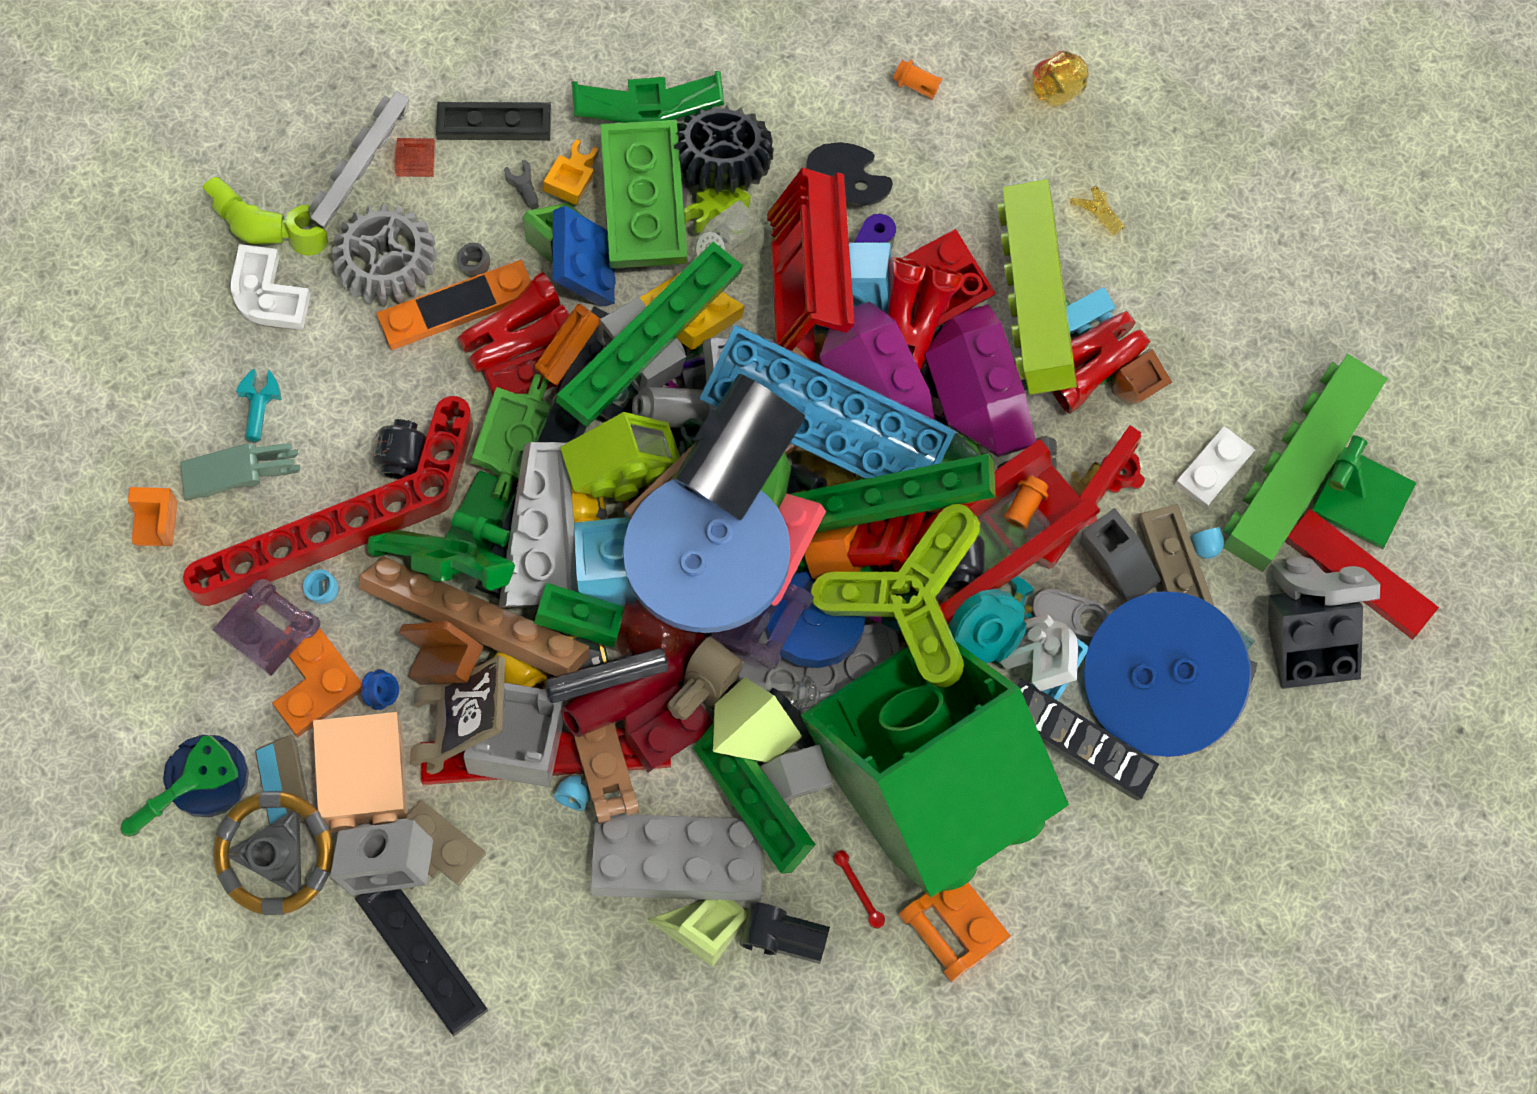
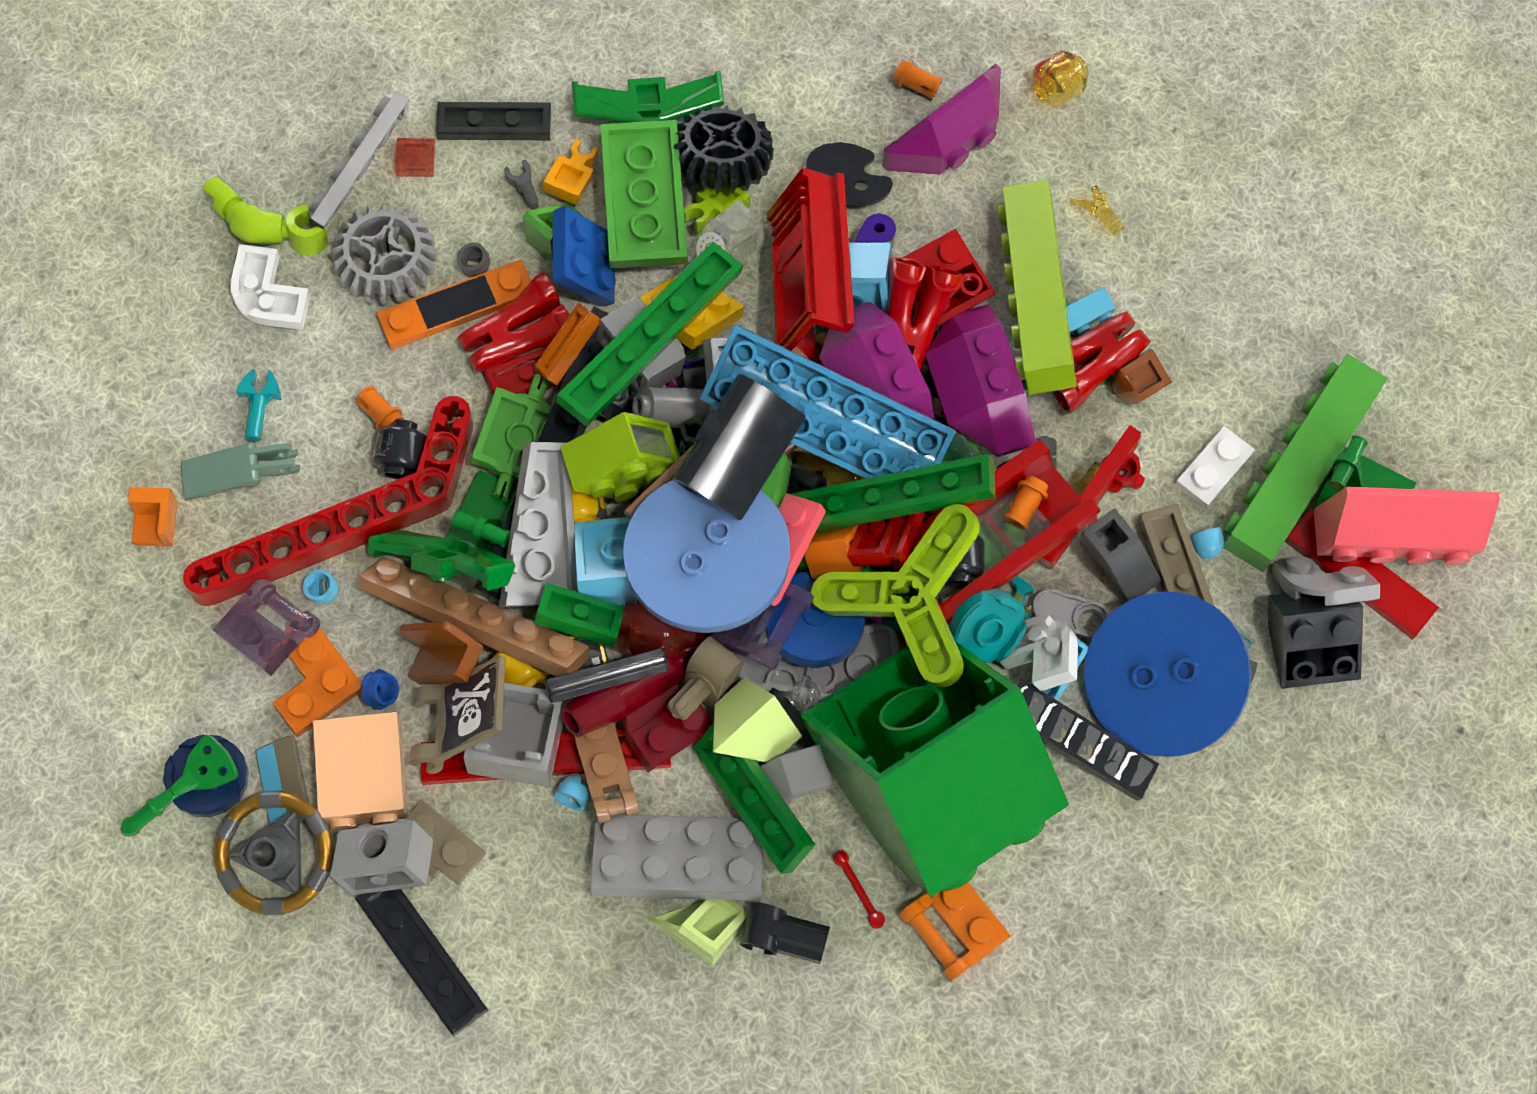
none -> orange pin [355,386,404,430]
none -> magenta wedge [882,63,1001,175]
none -> coral slope [1314,487,1500,565]

